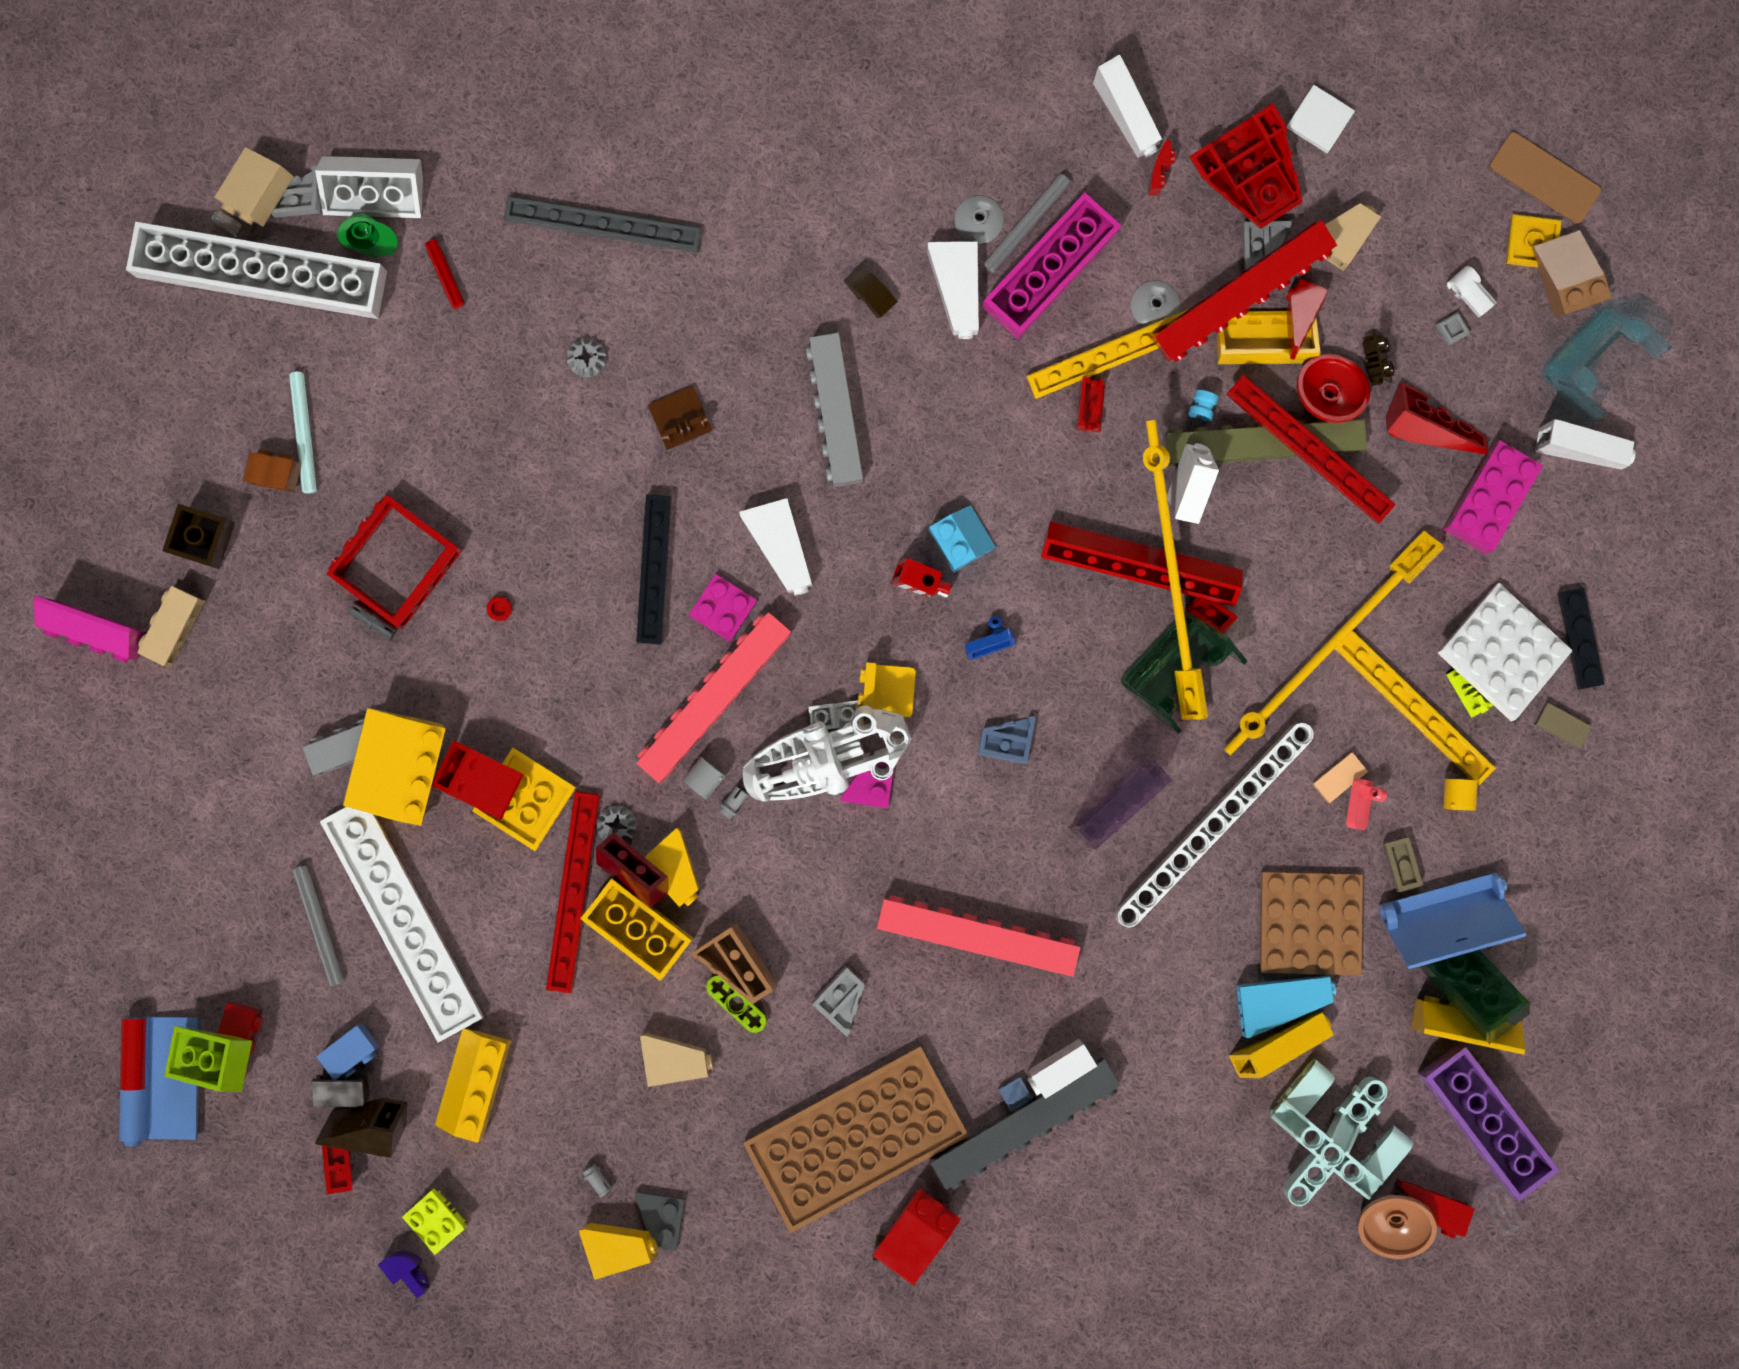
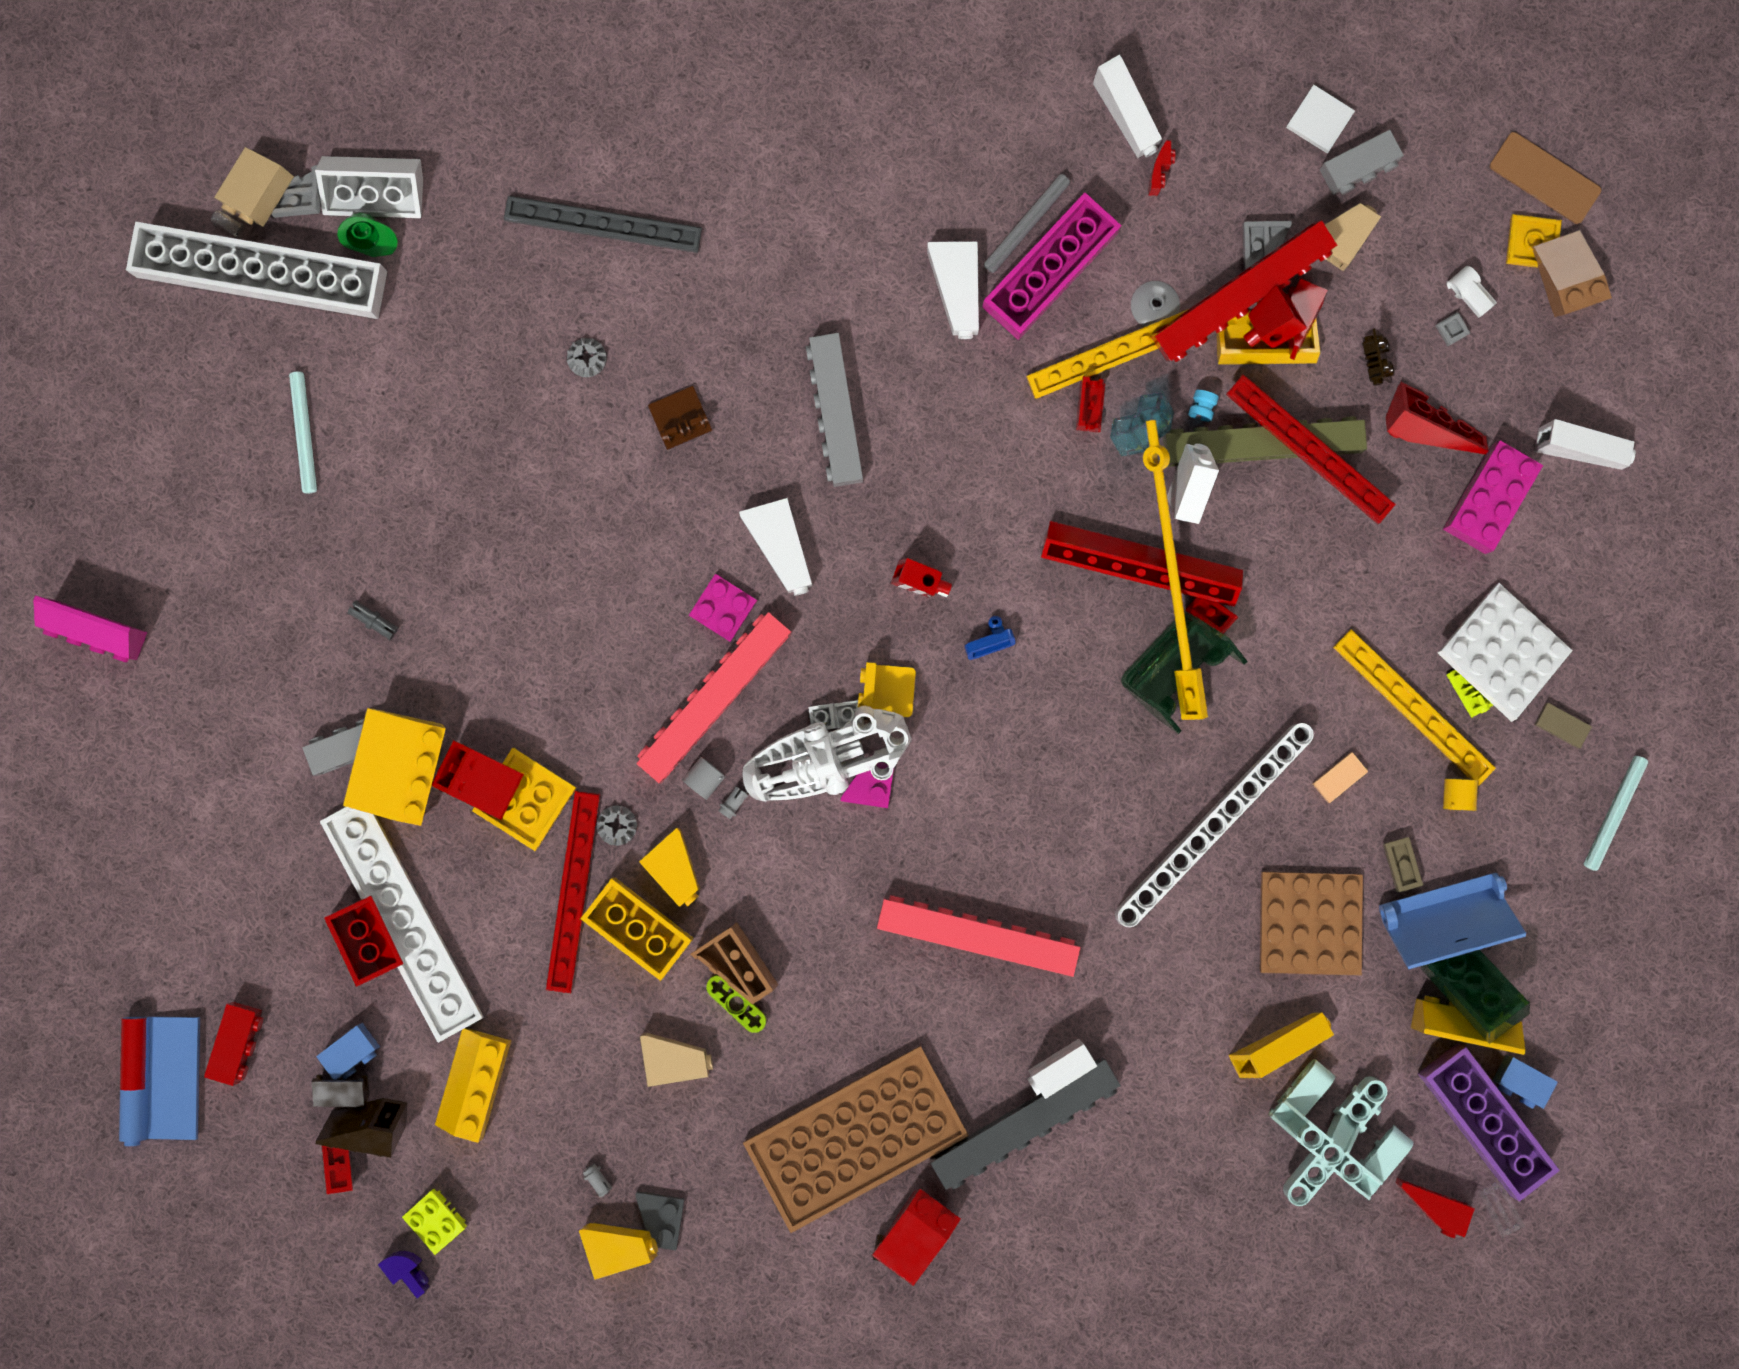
tan brick [137,586,205,668] -> none
dark brown brick [162,504,235,569] -> none
lime slope [164,1026,252,1092] -> none
dark orange brick [242,449,301,493] -> none
light grey axle [293,865,344,986] -> none
red window [326,495,463,630] -> none
red axle [425,239,465,309] -> none
red tile [487,596,513,622] -> none
dark red brick [596,832,668,908] -> none
black plate [636,494,672,645] -> none
light grey wing [811,966,865,1037] -> none
dark brown slope [843,264,898,318] -> none
medium azure slope [928,505,996,573] -> none
light grey dish [955,196,1004,244] -> none
sand blue wing [977,716,1036,765] -> none
sand blue tile [998,1076,1033,1112] -> none
clear purple window [1070,761,1172,850] -> none
red wedge [1189,103,1303,229] -> none
yellow bar [1224,531,1444,756] -> none
medium azure slope [1236,975,1336,1038] -> none
red dish [1296,354,1370,423] -> none
coral piece [1346,778,1387,830] -> none
nougat dish [1358,1195,1437,1259] -> none
clear light blue windscreen [1542,307,1672,424] -> none
black plate [1558,587,1605,690] -> none
none -> red slope [324,895,404,987]
none -> clear light blue brick [1110,391,1174,457]
none -> red torso [1243,285,1307,348]
none -> light grey brick [1320,130,1404,195]
none -> medium blue brick [1492,1054,1558,1109]
none -> light aqua axle [1584,756,1648,871]

